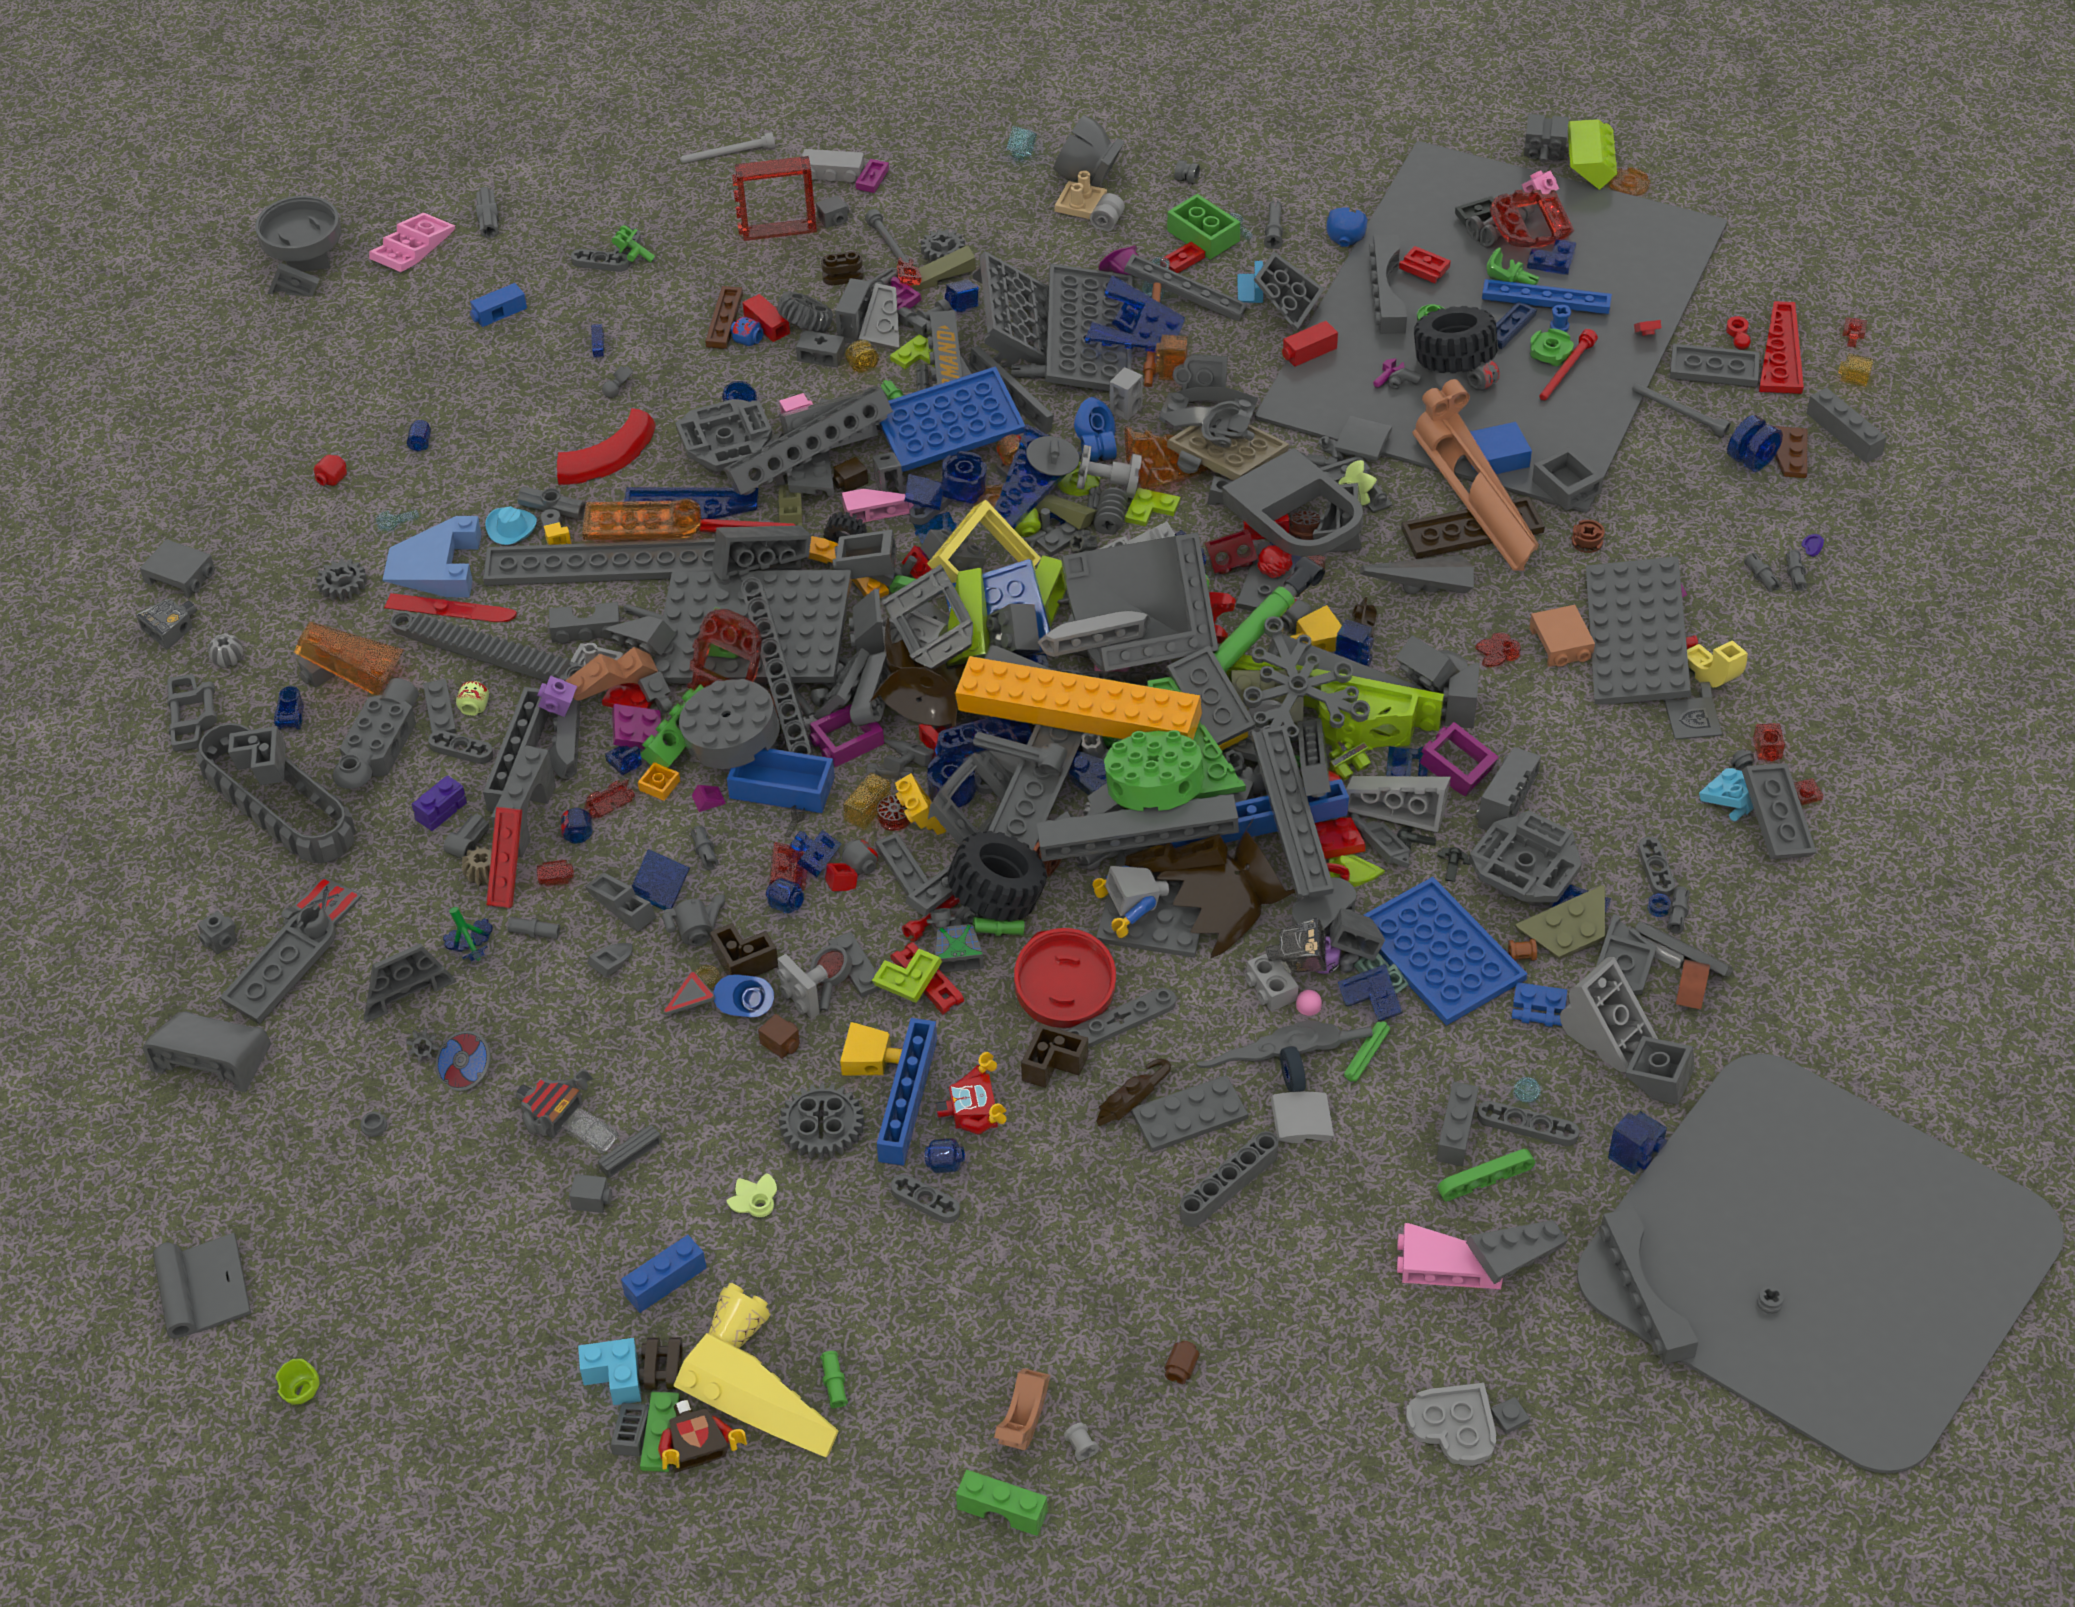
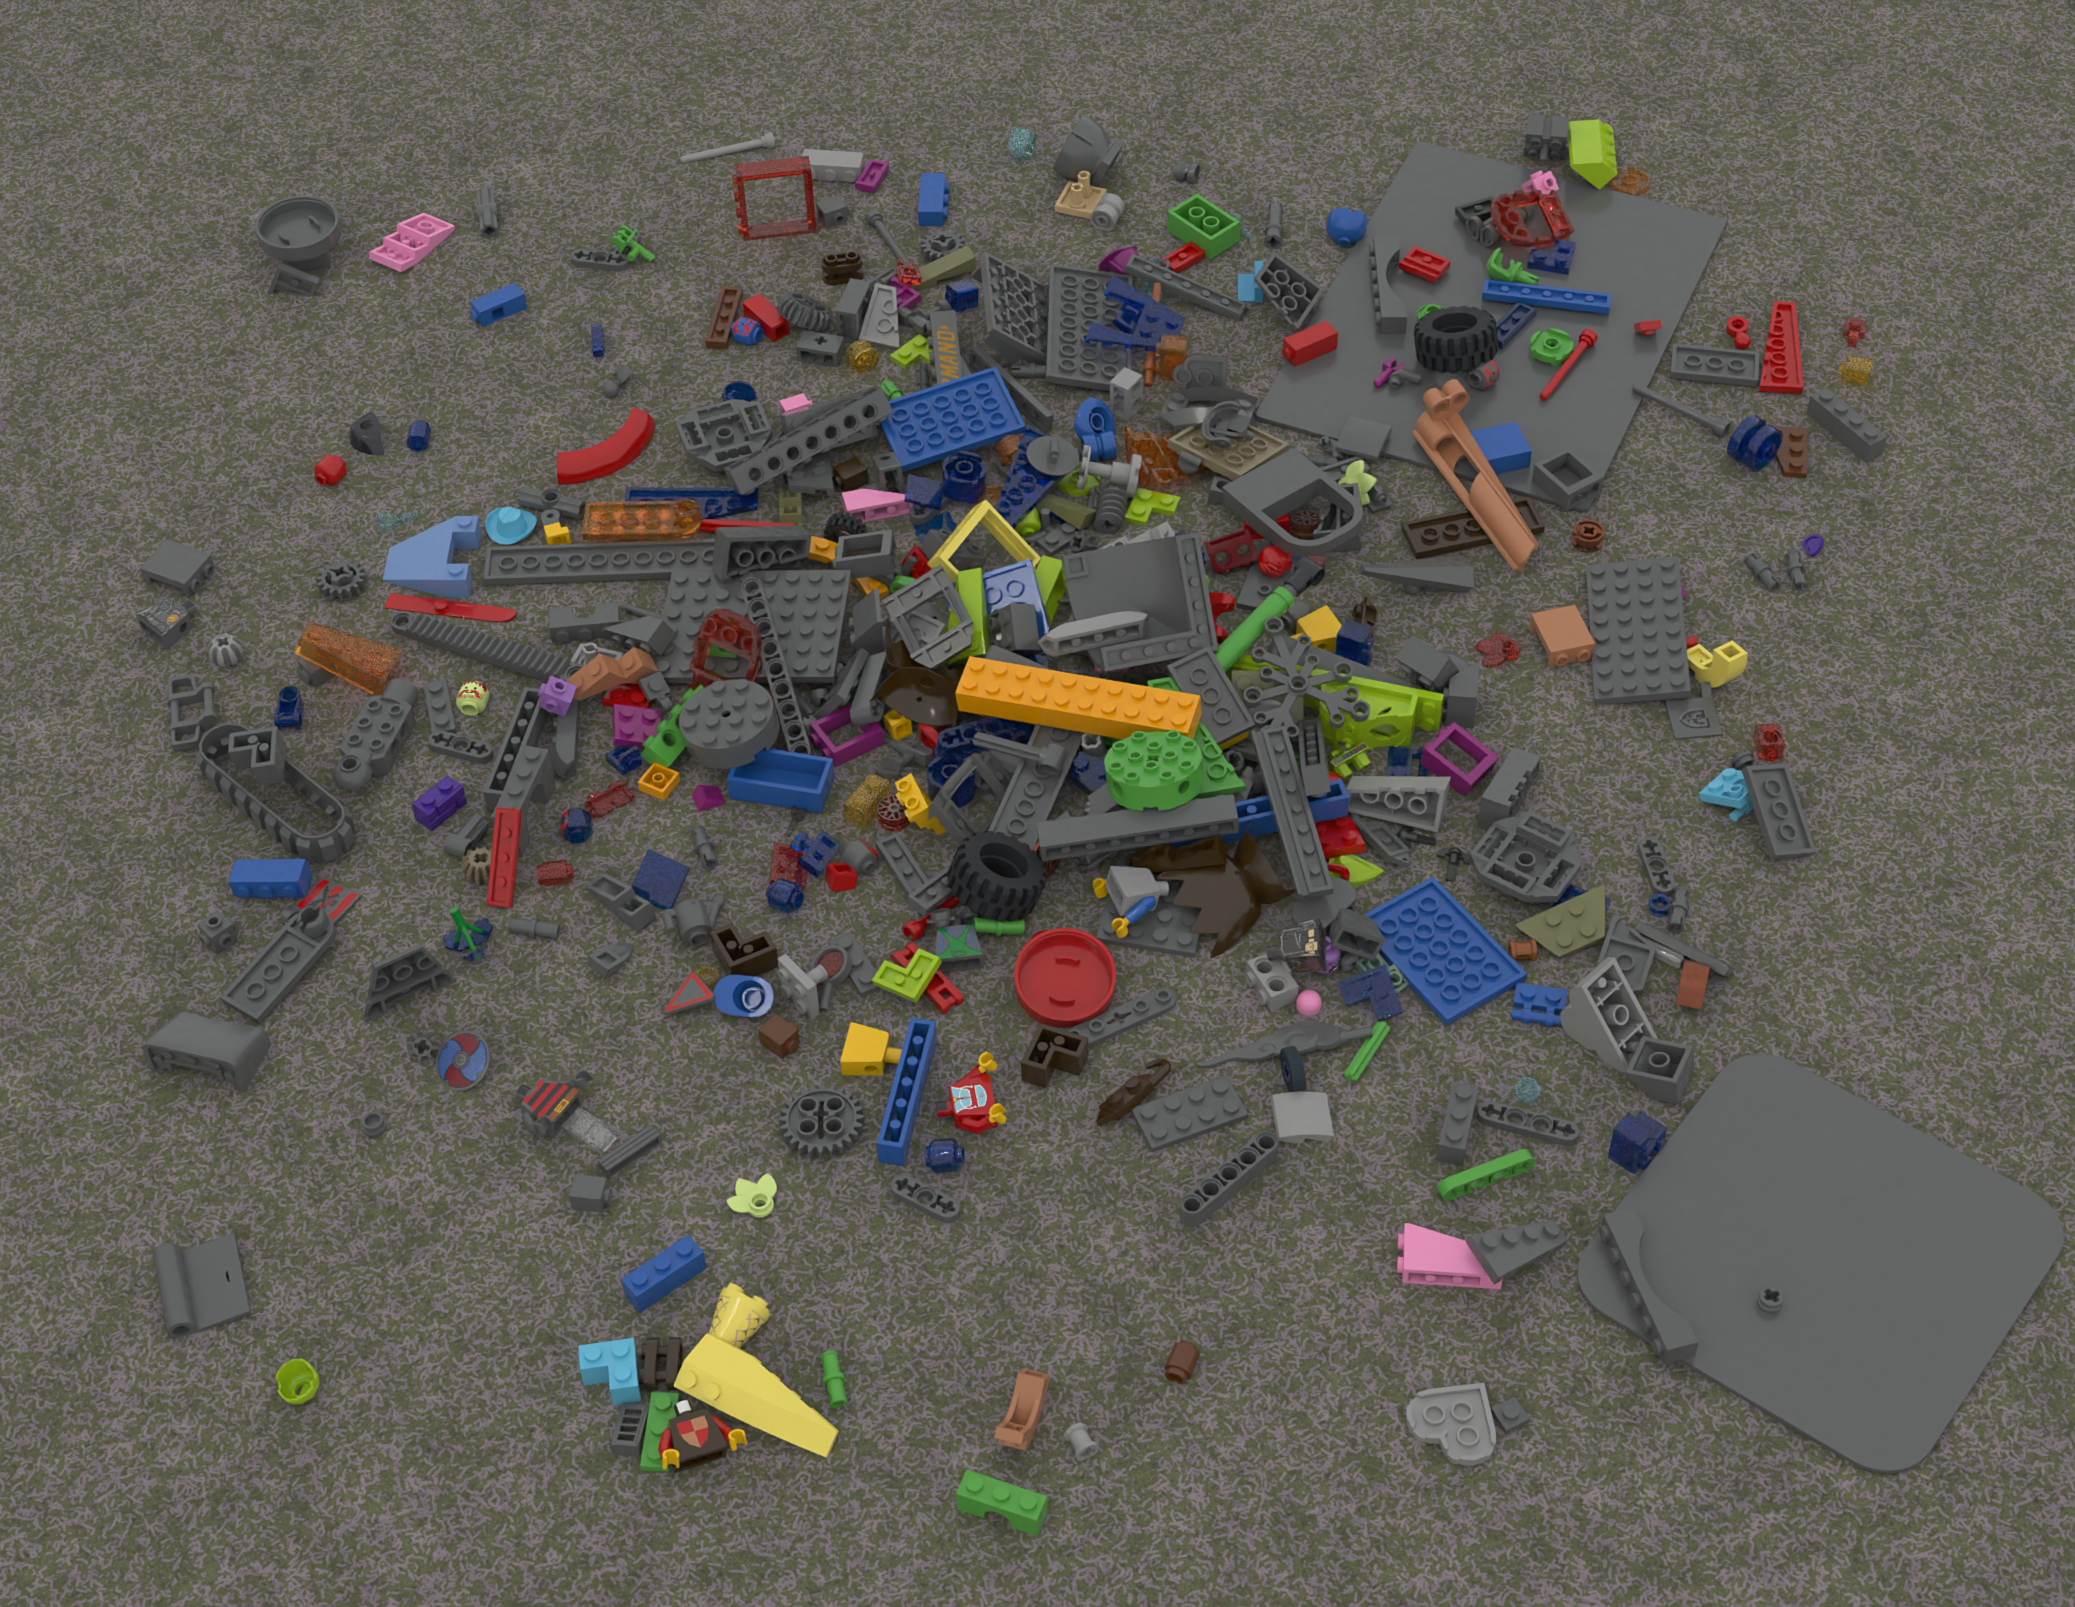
blue bush [1550,305,1571,332] -> none
clear red plate [1794,778,1824,806] -> none
none -> blue brick [228,859,313,899]
none -> black piece [349,412,384,455]
none -> yellow leg [879,705,913,741]
none -> blue brick [918,173,950,226]

